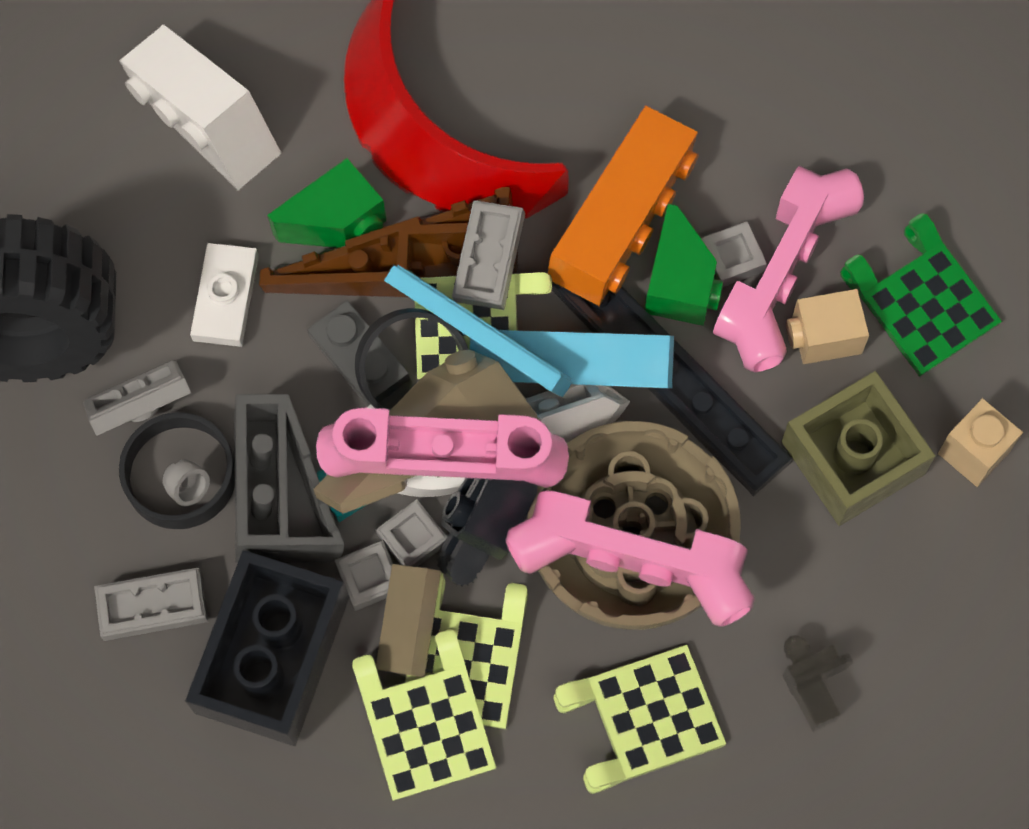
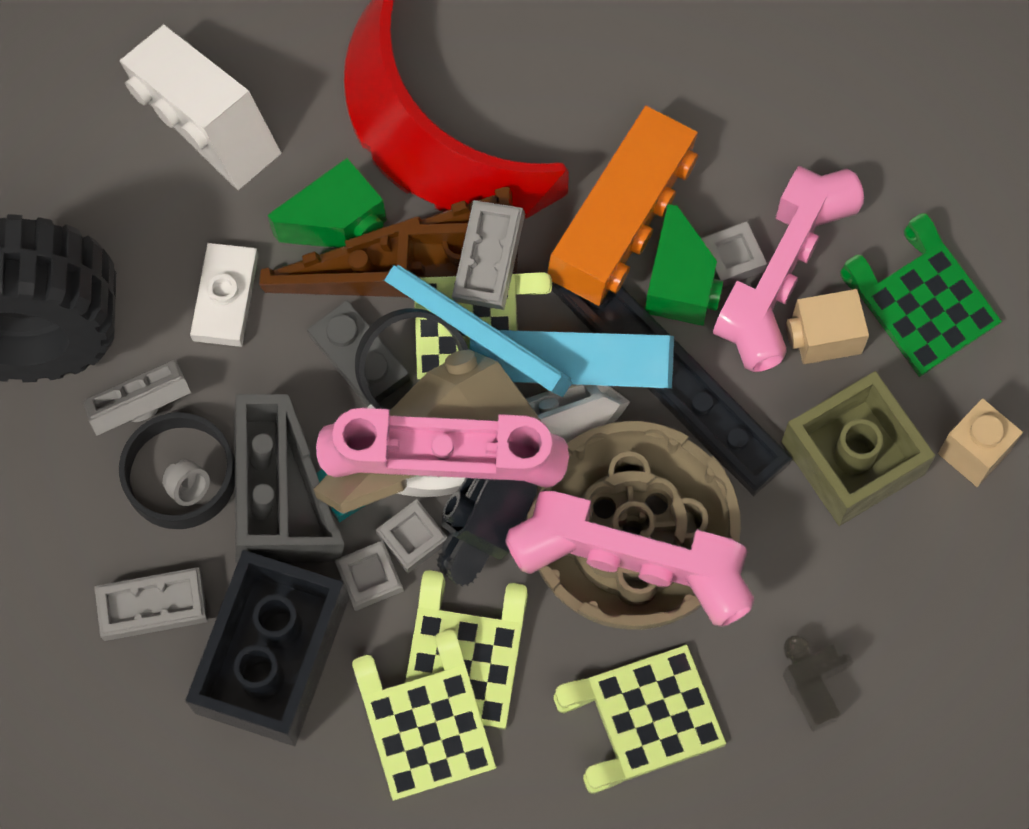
dark tan tile [376,564,441,677] -> none

